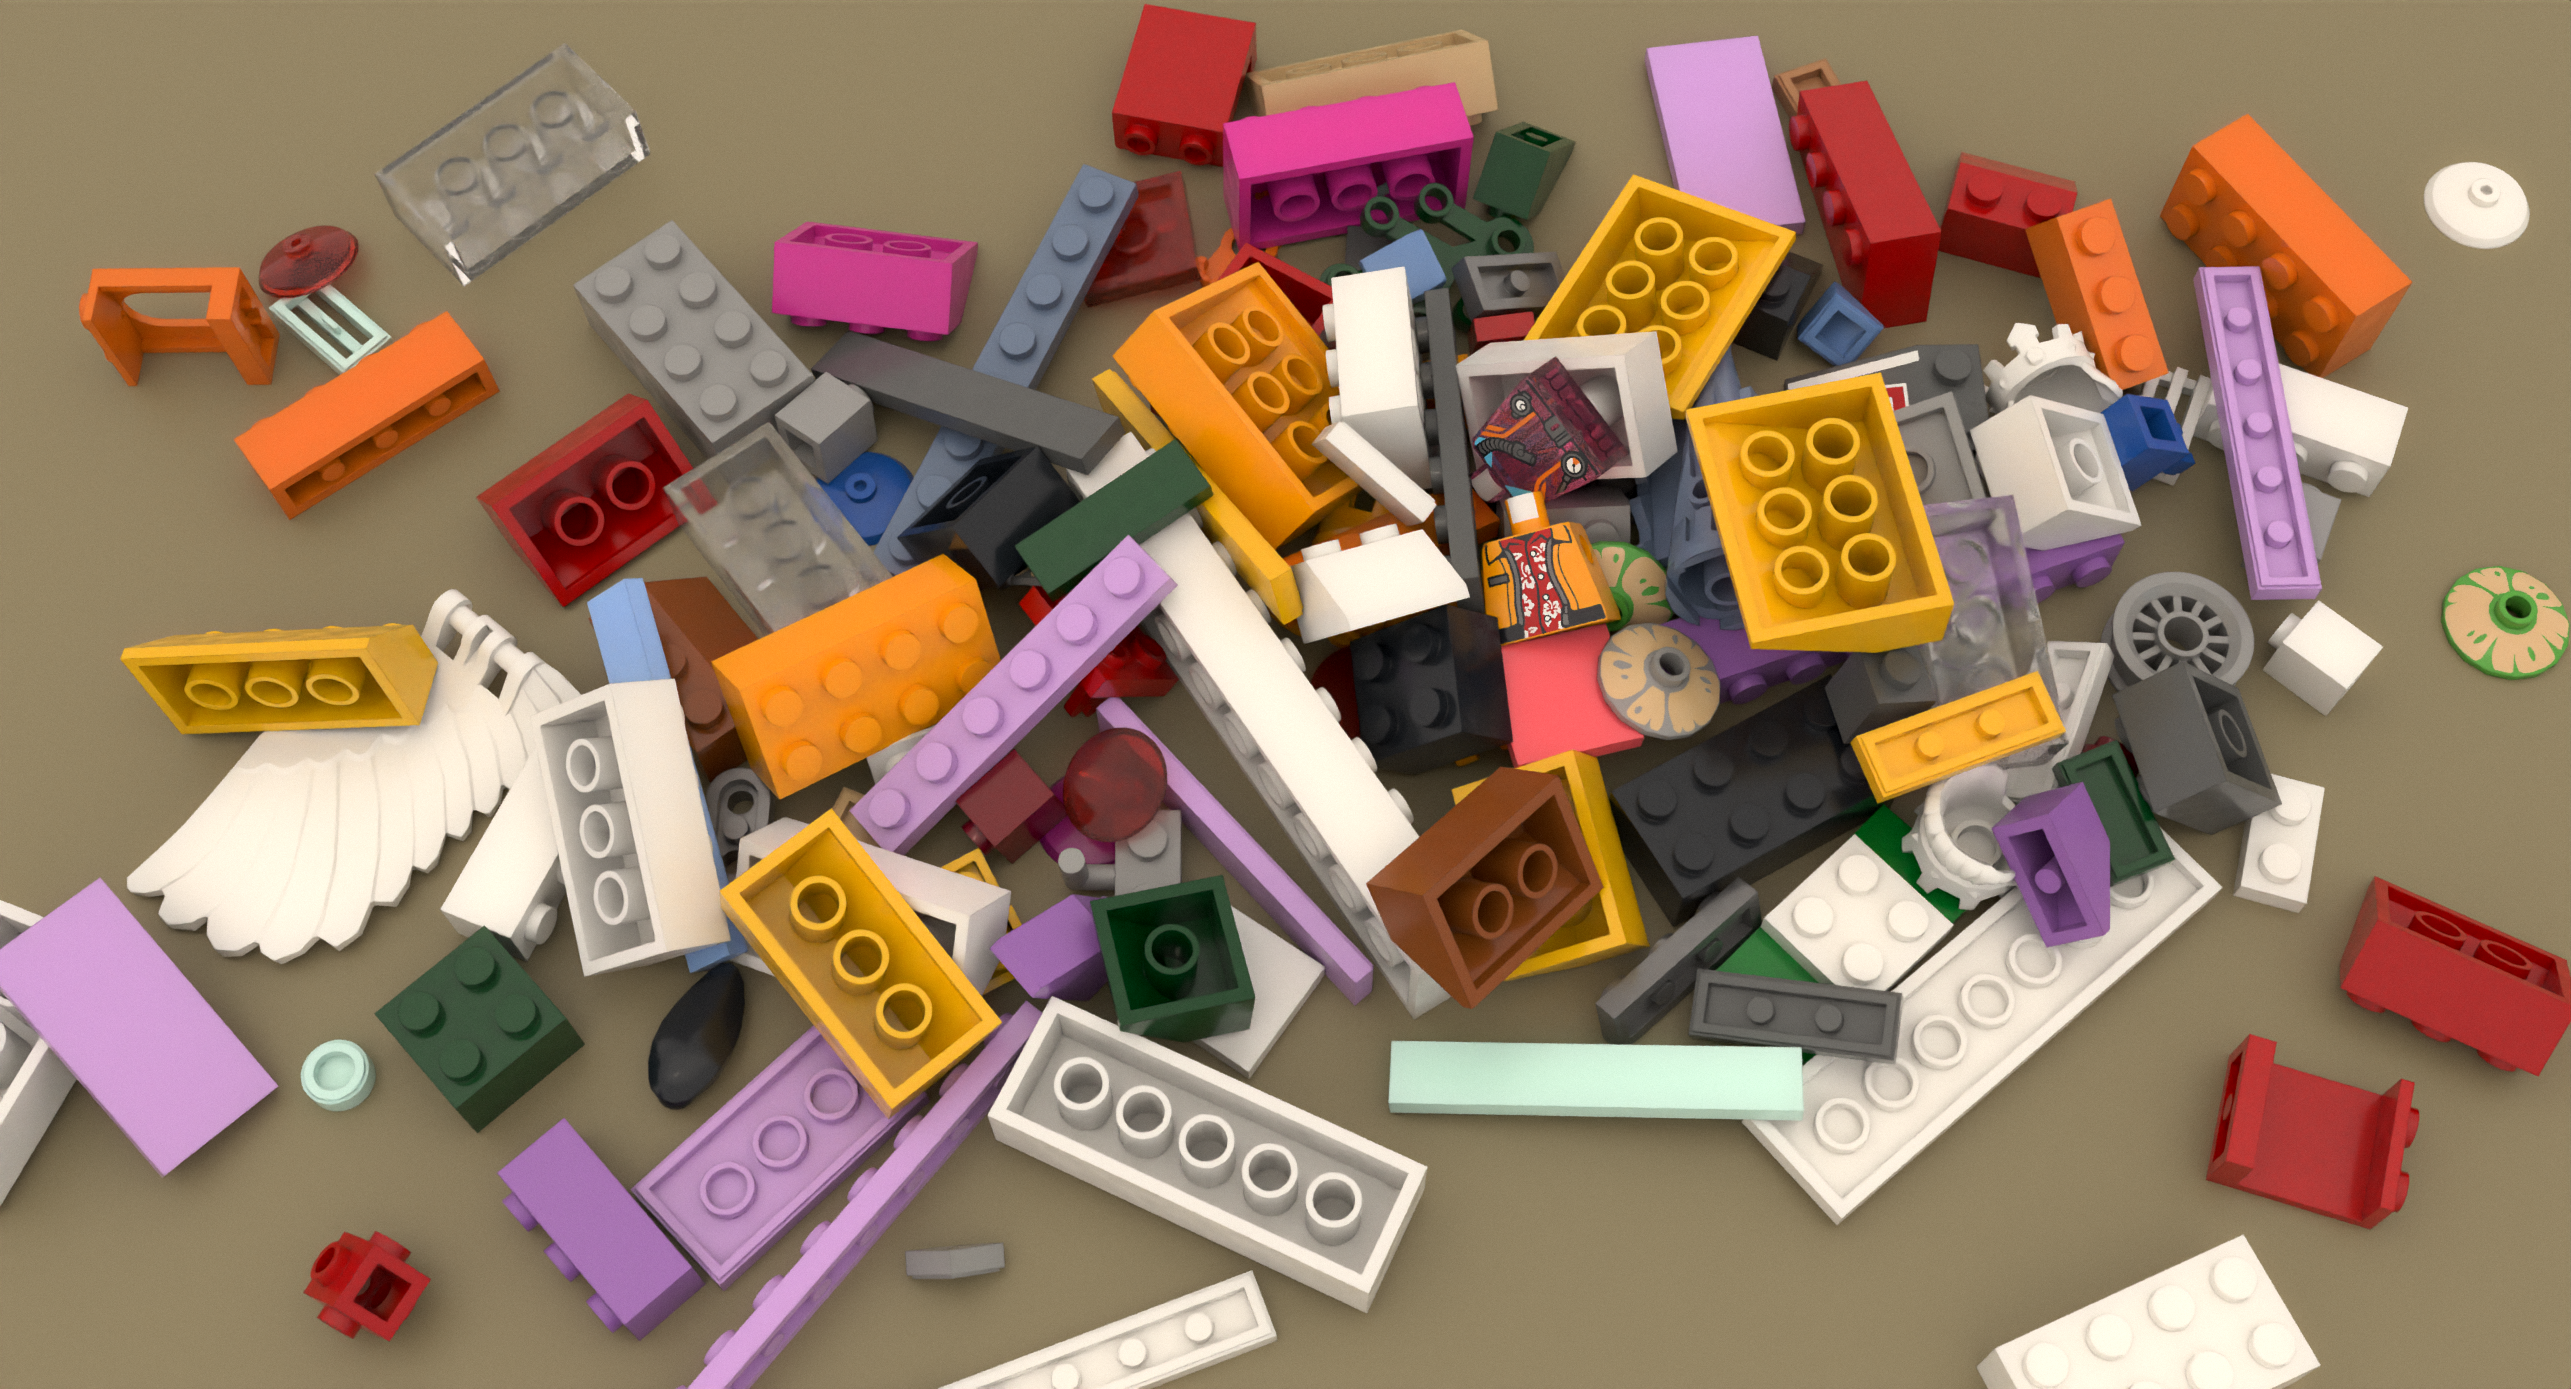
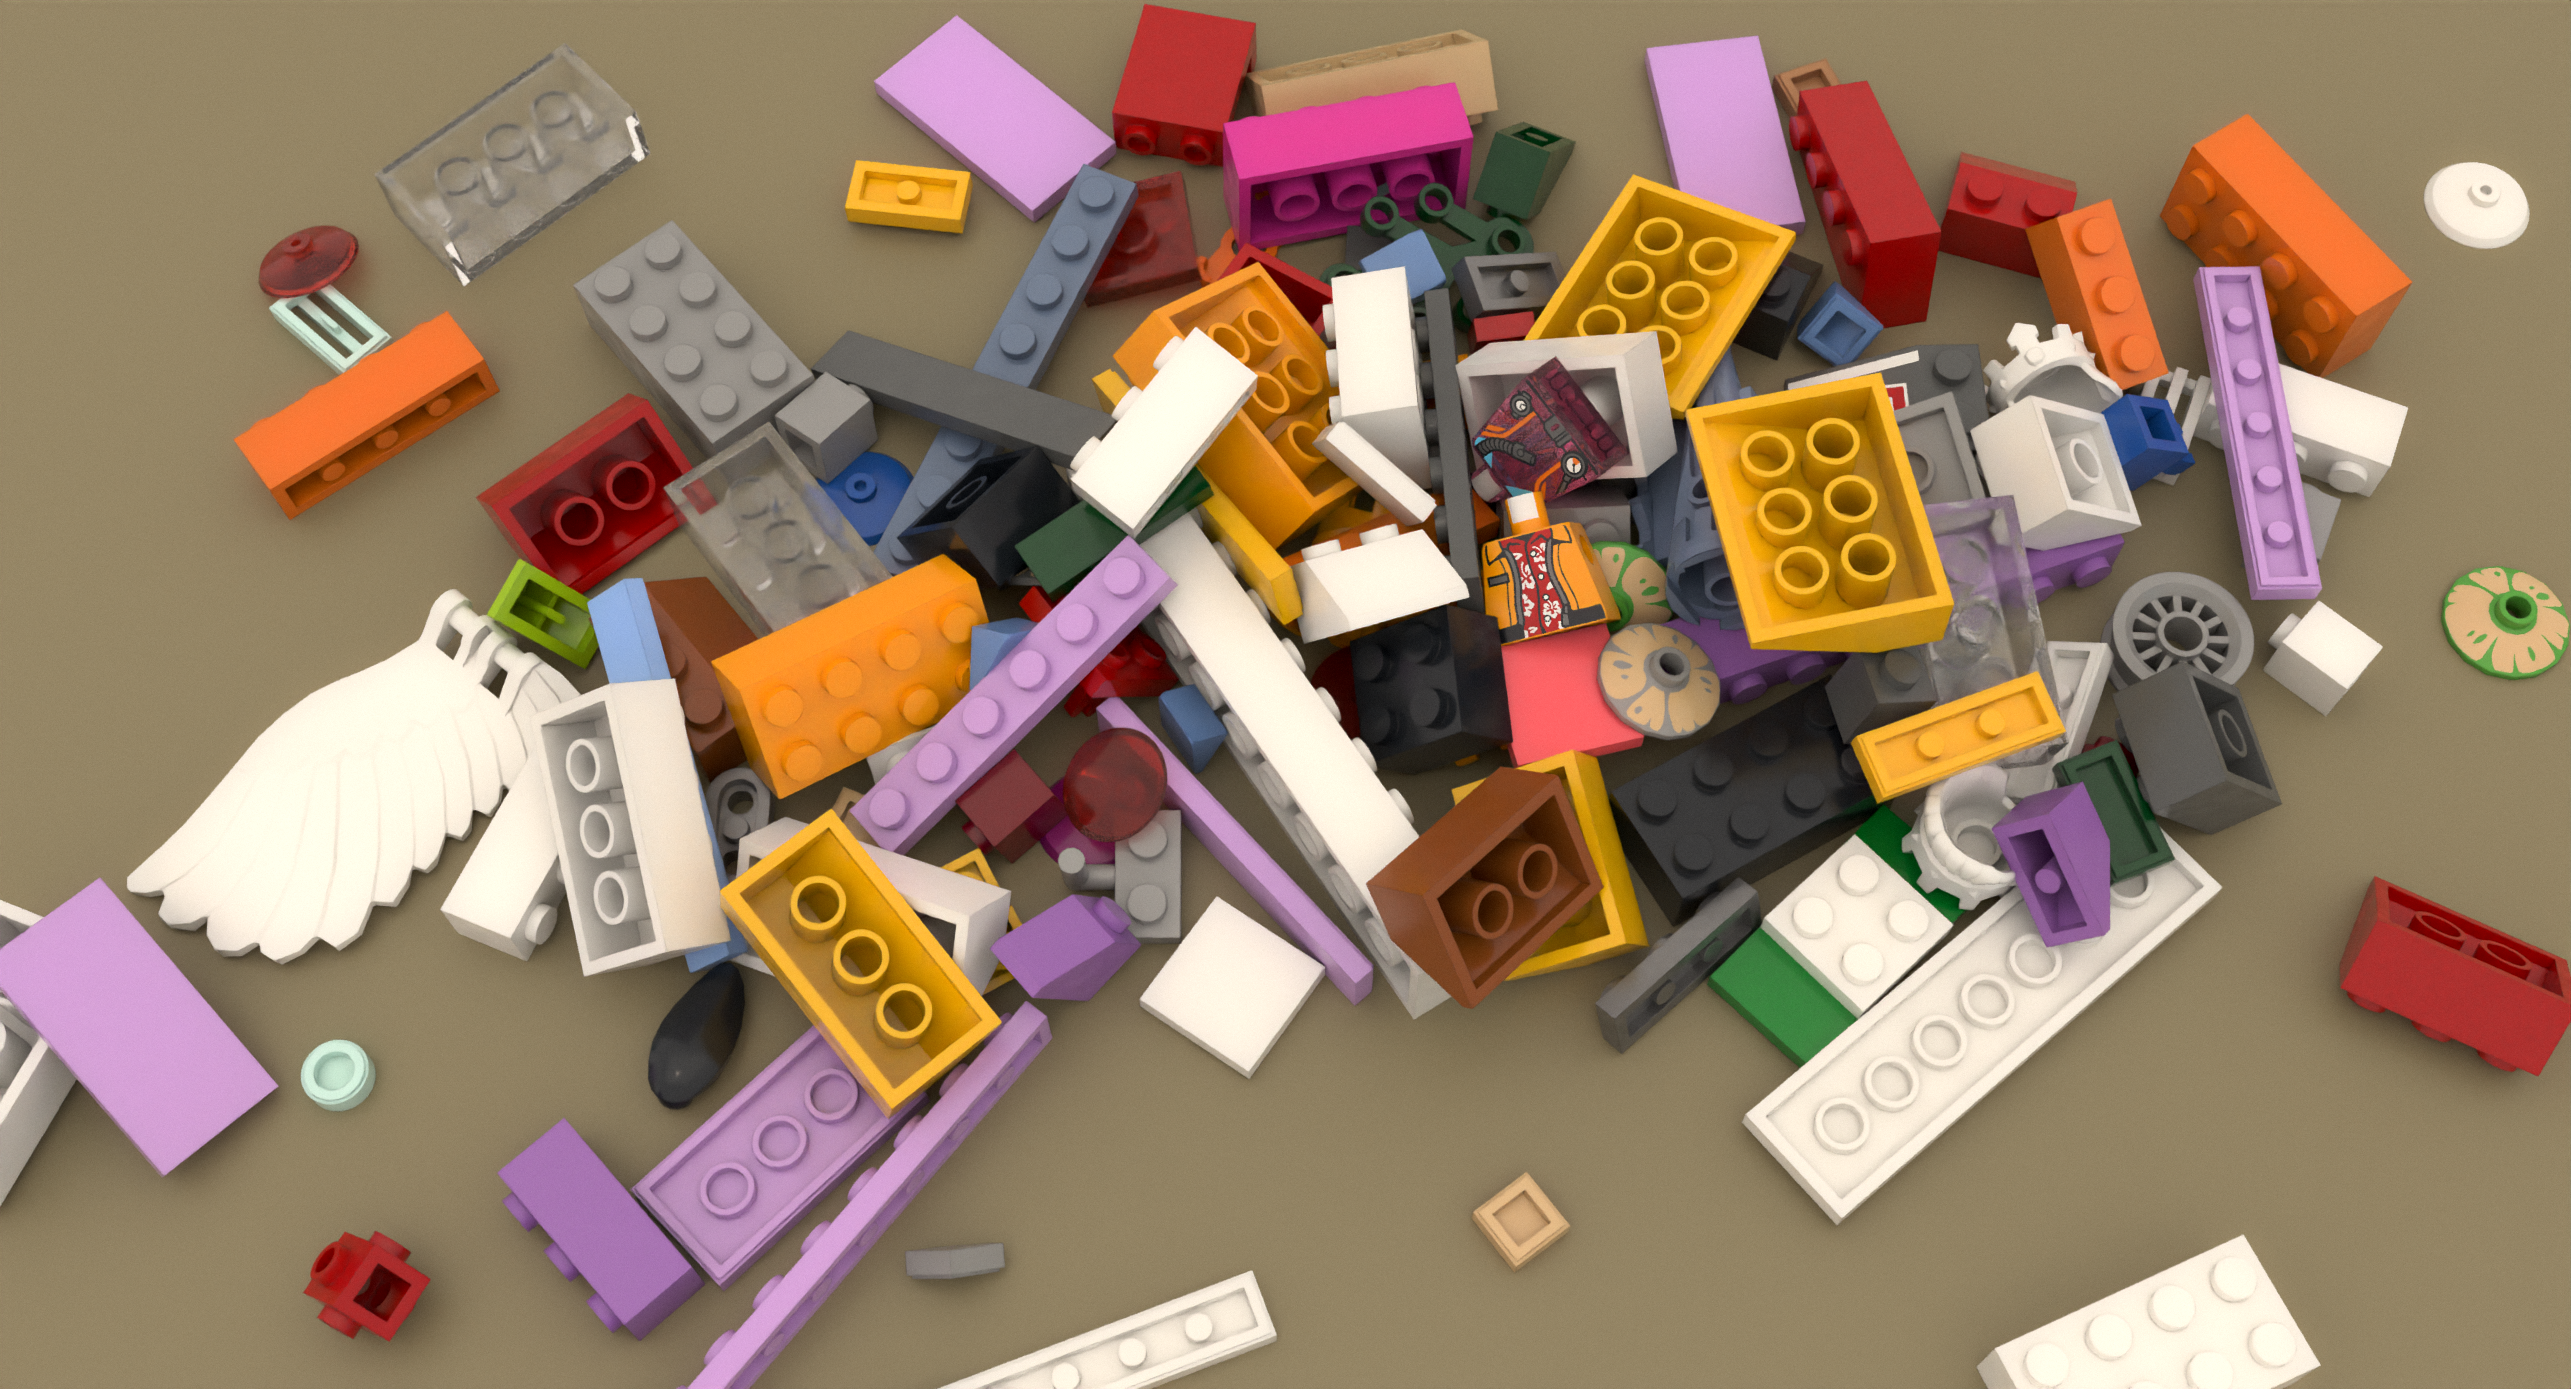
orange panel [79,267,280,386] -> none
yellow slope [120,623,438,734] -> none
dark green brick [374,925,585,1133] -> none
dark pink slope [772,221,978,341] -> none
white brick [987,996,1427,1313] -> none
dark green slope [1090,875,1256,1043] -> none
light aqua tile [1388,1041,1804,1121] -> none
dark grey tile [1688,968,1903,1065] -> none
red panel [2206,1034,2419,1229] -> none
white plate [2233,774,2325,913] -> none
none -> lime slope [487,559,599,669]
none -> yellow plate [845,160,973,234]
none -> lavender tile [874,15,1117,223]
none -> medium blue slope [970,618,1038,690]
none -> white brick [1070,327,1258,539]
none -> medium blue slope [1158,684,1228,774]
none -> tan tile [1472,1172,1570,1273]

